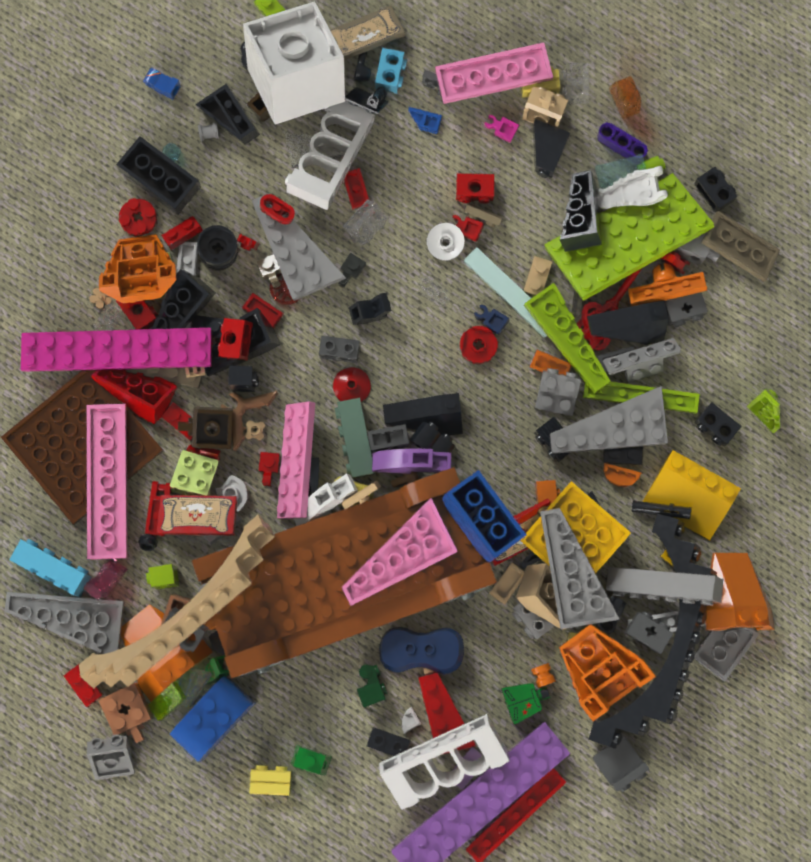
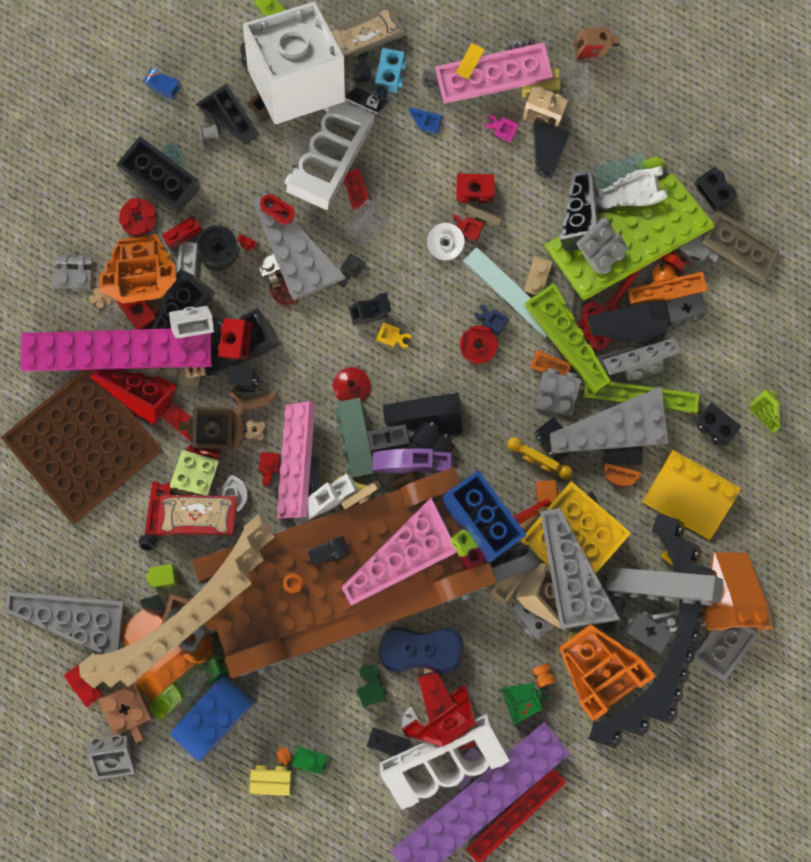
medium azure wedge [9,539,92,597] -> none
clear pink brick [83,559,128,600] -> none
bright pink plate [87,404,128,560] -> none
red tile [242,293,284,328] -> none
dark grey brick [319,335,360,363] -> none
dark grey bracket [593,736,650,792] -> none
dark purple beam [597,123,648,164] -> none
clear orange torso [609,76,641,120] -> none
black pin [632,500,692,520] -> none
none -> light grey plate [52,255,93,290]
none -> black tile [140,594,165,614]
none -> white brick [169,306,214,339]
none -> orange plate [183,633,214,663]
none -> orange plate [276,746,292,766]
none -> orange plate [283,573,303,593]
none -> black piece [307,536,350,566]
none -> yellow plate [376,322,412,349]
none -> red wing [402,685,476,747]
none -> leg [450,529,486,569]
none -> yellow sticker [455,43,484,79]
none -> dark grey beam [489,544,541,582]
none -> light grey gear [506,37,536,51]
none -> yellow plate [507,437,573,480]
none -> medium nougat torso [573,28,620,60]
none -> light grey plate [576,218,629,274]

